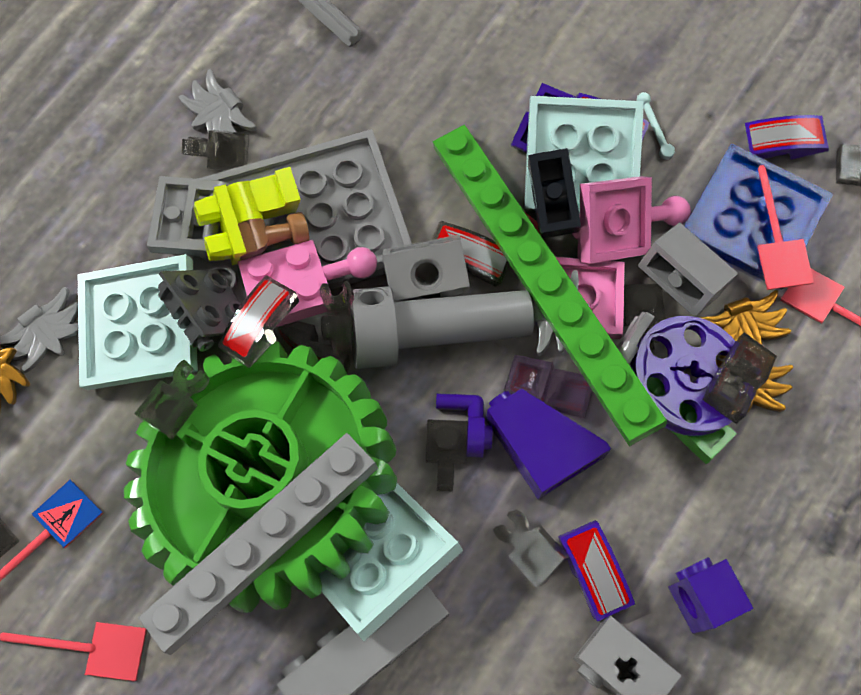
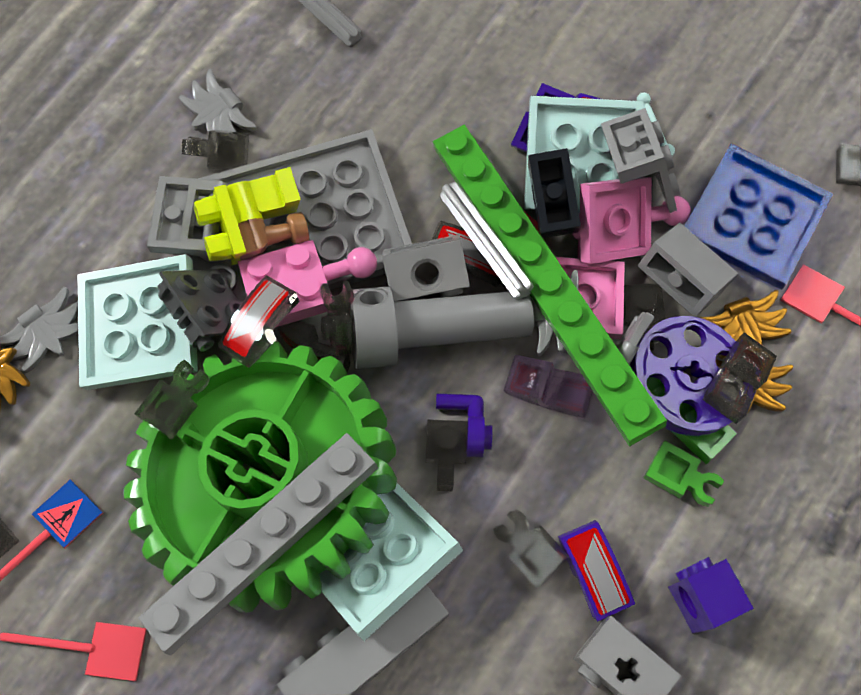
dark purple slope [485,389,611,500] -> none
slope [745,115,829,162] -> none
coral piece [757,165,814,290] -> none
none -> axle [440,182,534,300]
none -> light grey bracket [601,108,681,213]
none -> bright green plate [643,440,724,507]

